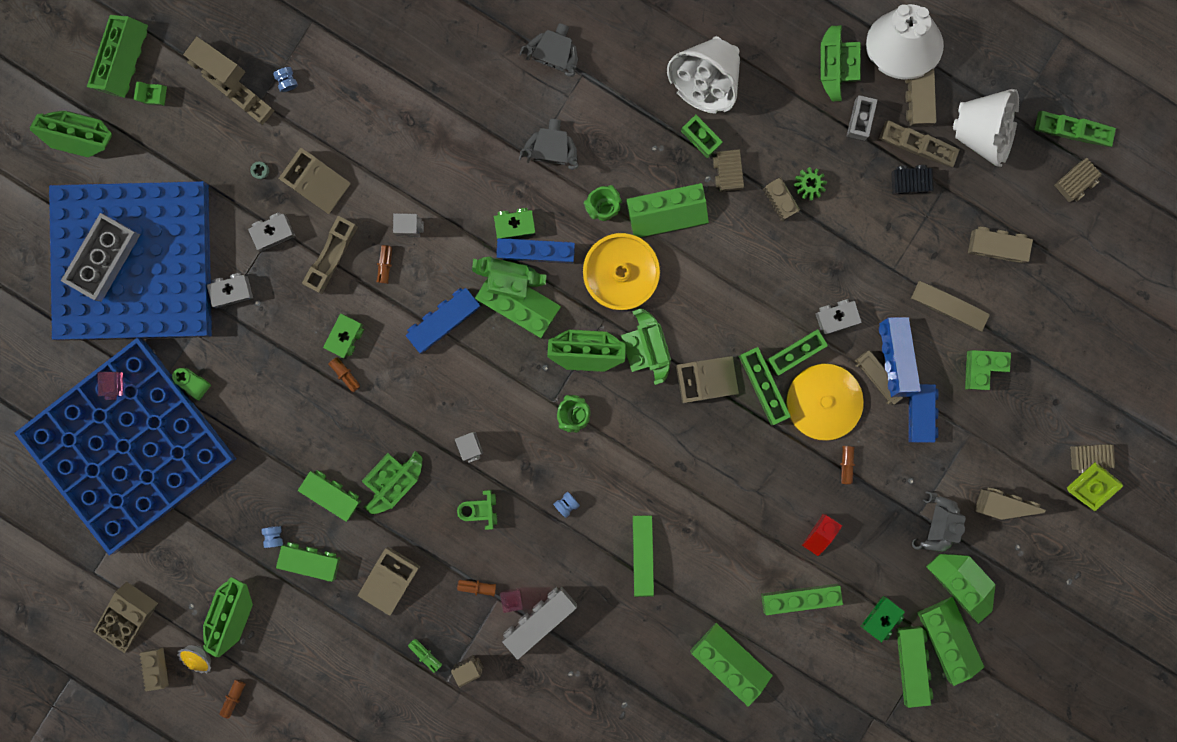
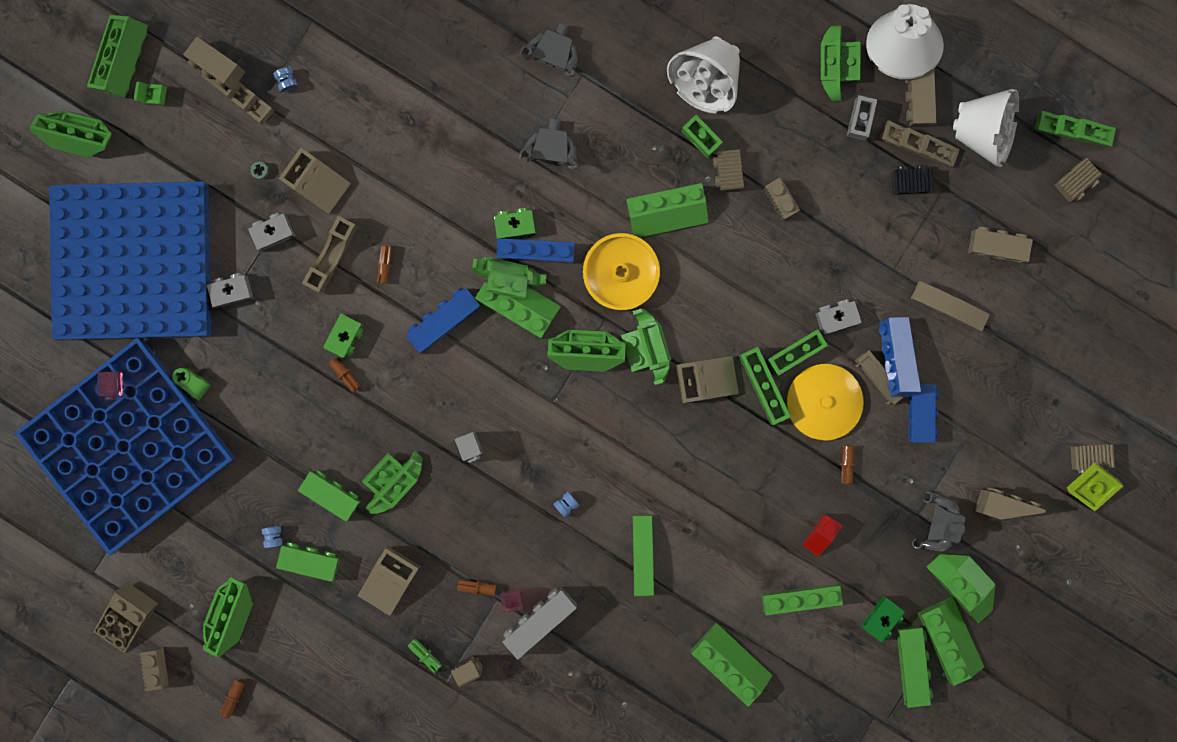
light grey brick [61,213,140,302] -> none
piece [177,645,211,674] -> none
light grey brick [393,214,424,237] -> none
bright green pin [457,490,497,530] -> none
bright green hair [557,395,591,433] -> none
bright green hair [583,185,622,221] -> none
bright green gear [794,167,827,201] -> none
bright green brick [965,350,1011,390] -> none

